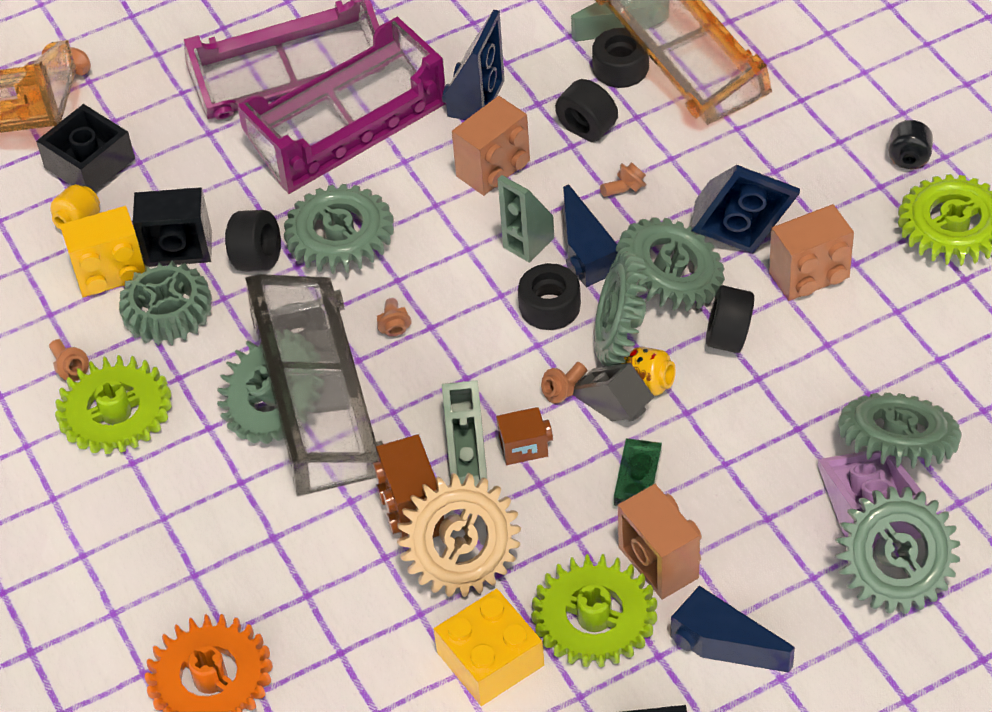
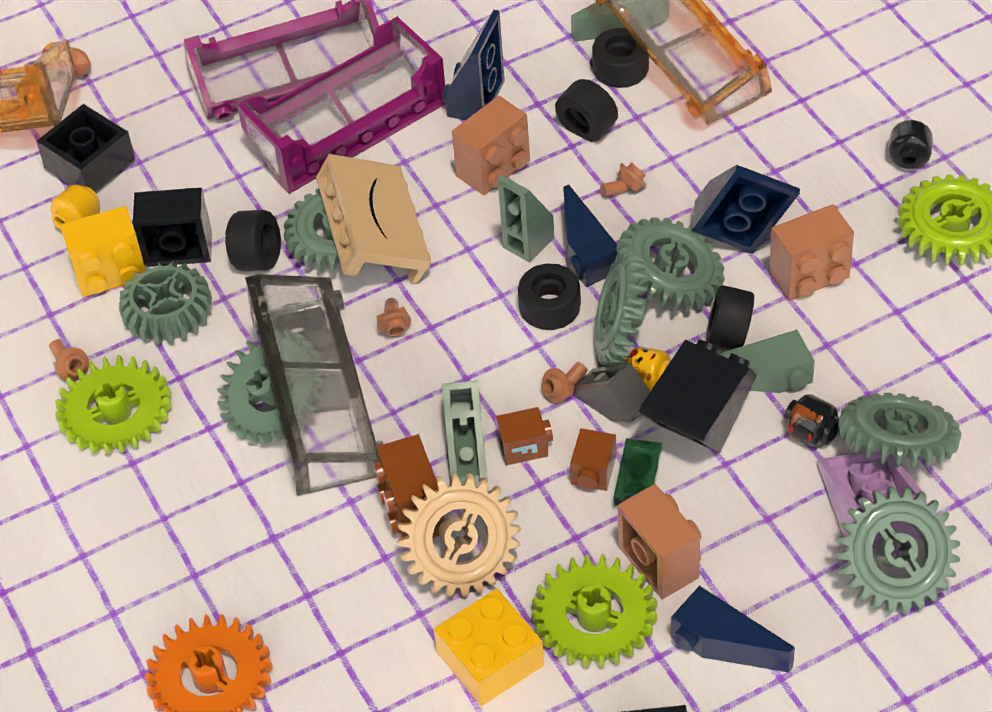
none -> tan panel [316,154,431,284]
none -> dark orange brick [570,428,617,491]
none -> black slope [638,339,757,453]
none -> sand green slope [719,329,815,393]
none -> black head [784,394,839,448]

